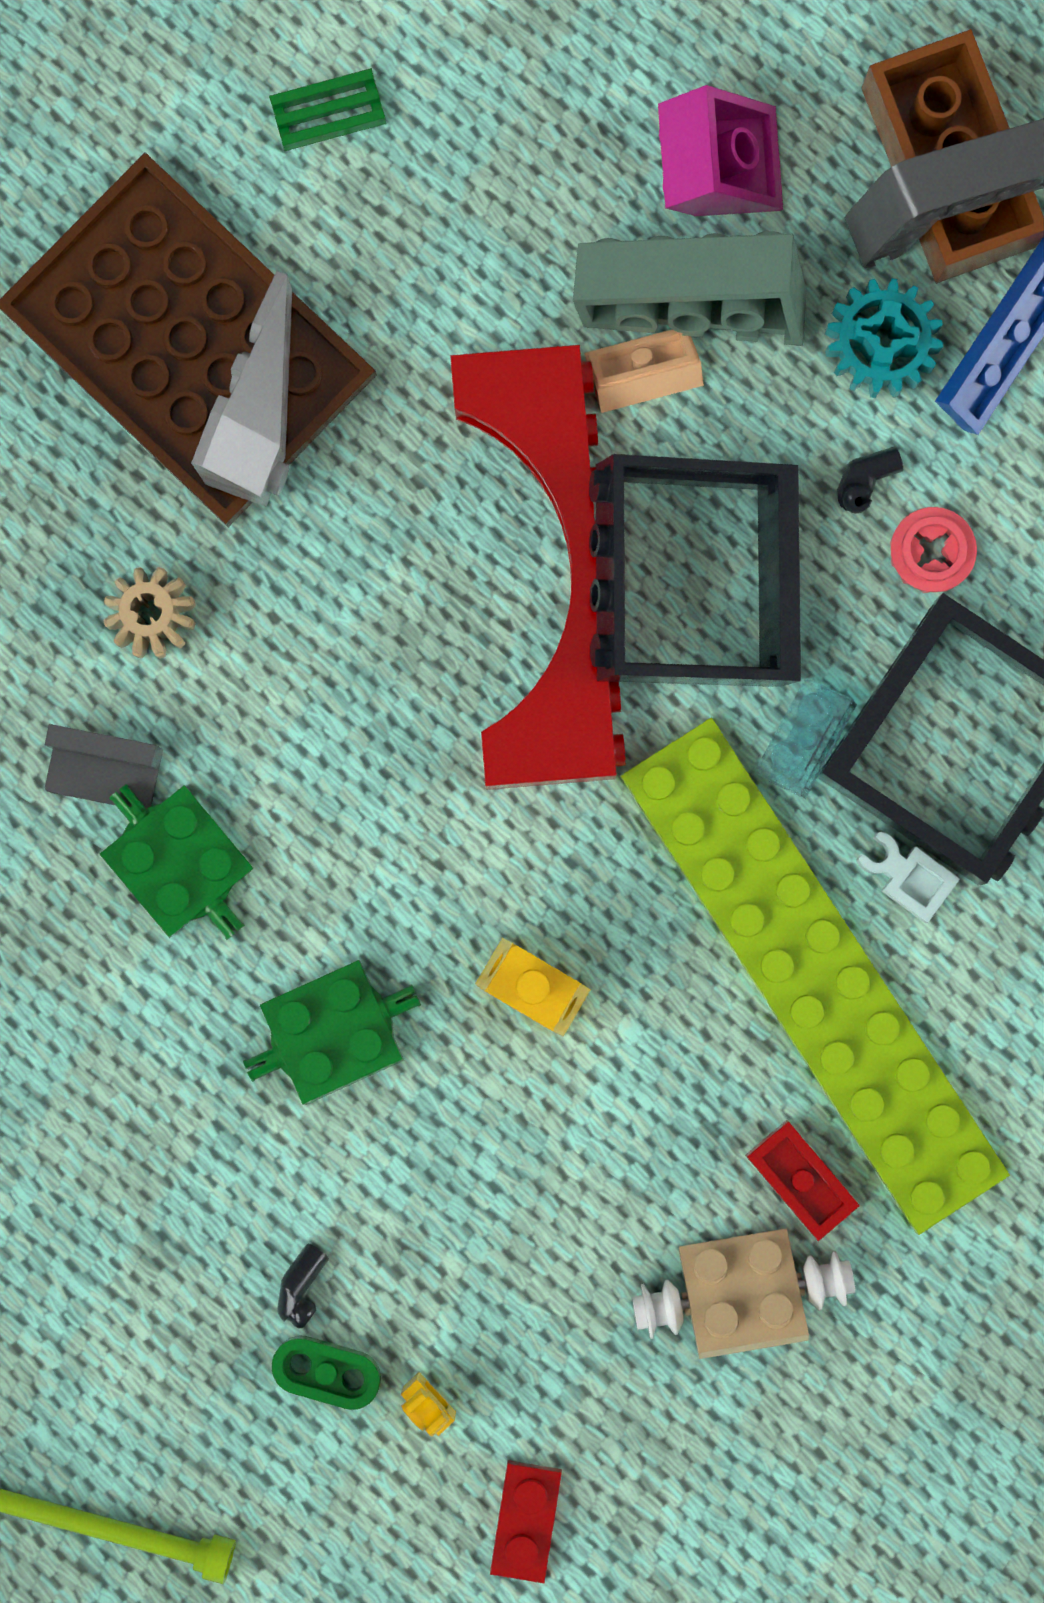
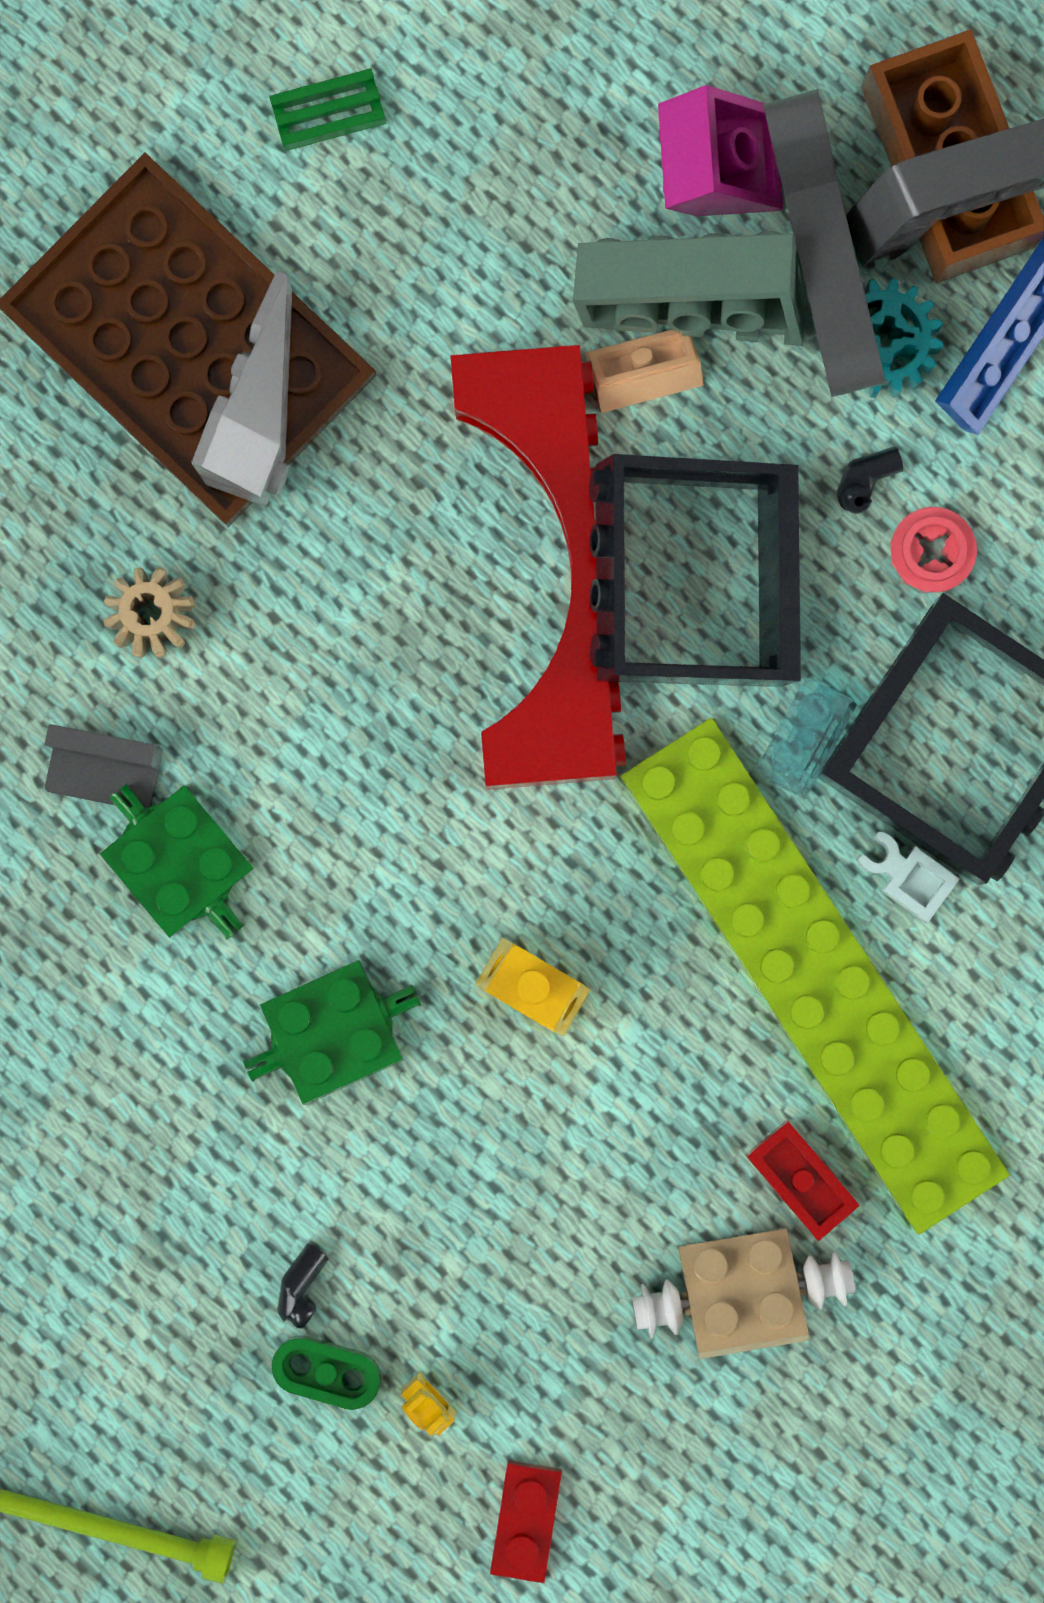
none -> dark grey beam [763,89,886,397]

